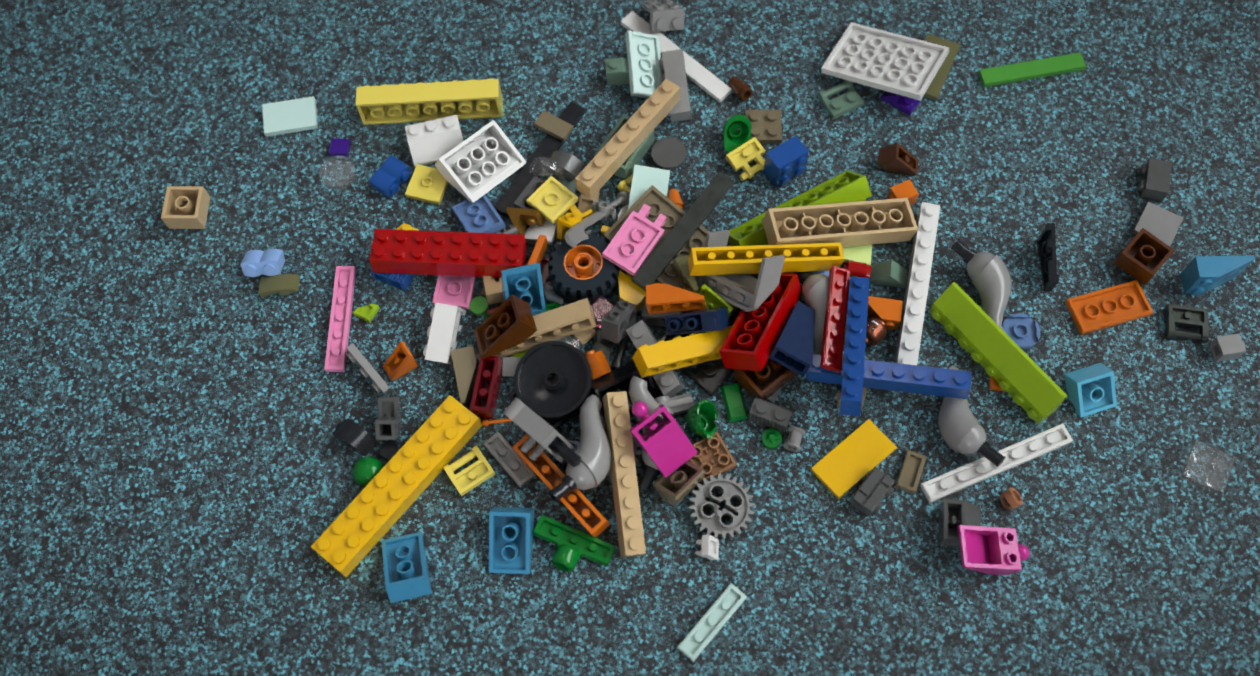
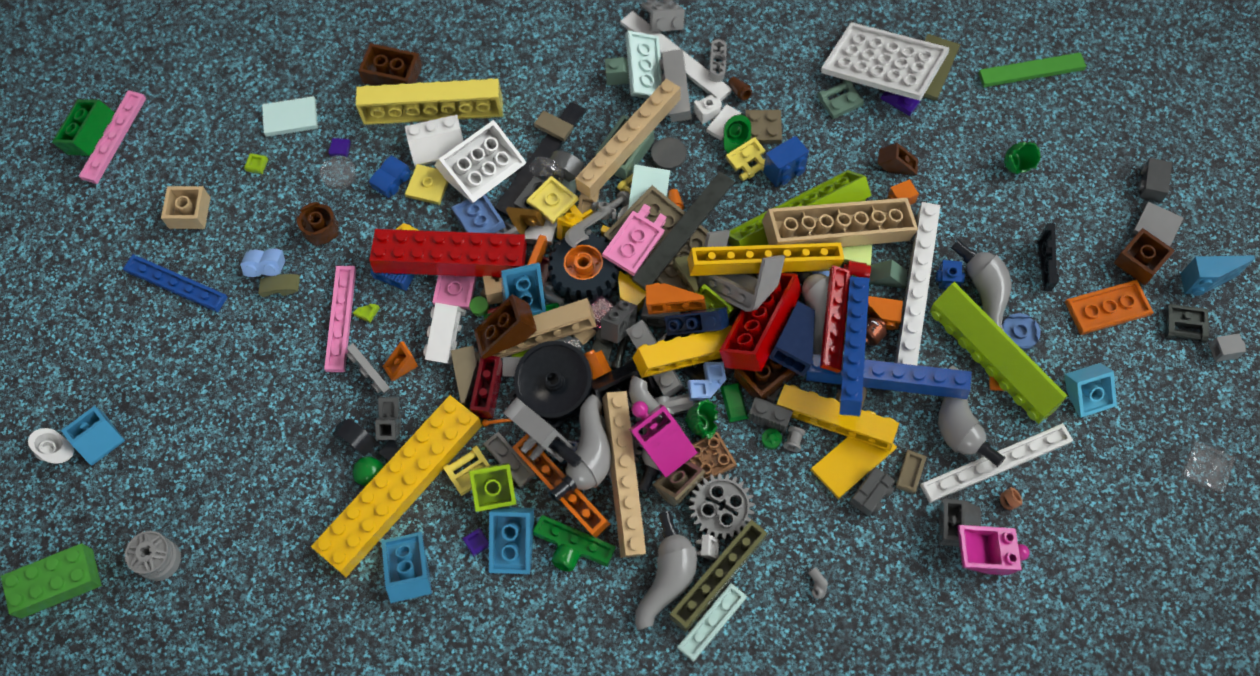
none -> bright green brick [1,543,102,619]
none -> white piece [28,428,74,464]
none -> green brick [51,99,115,156]
none -> dark azure slope [61,406,125,466]
none -> bright pink plate [79,90,146,184]
none -> blue tile [123,254,228,313]
none -> light grey wheel [125,531,181,581]
none -> lime tile [244,153,268,174]
none -> reddish brown brick [297,202,339,246]
none -> reddish brown brick [358,43,423,86]
none -> dark purple tile [462,527,489,557]
none -> lime brick [469,463,516,512]
none -> light grey animal [635,511,697,630]
none -> olive brick [670,519,767,632]
none -> light blue tile [687,362,726,401]
none -> white brick [693,95,722,124]
none -> white tile [707,104,741,140]
none -> light grey beam [709,39,727,82]
none -> yellow brick [776,384,899,451]
none -> light grey arm [808,567,828,599]
none -> blue brick [936,260,965,290]
none -> green hair [1004,142,1041,174]

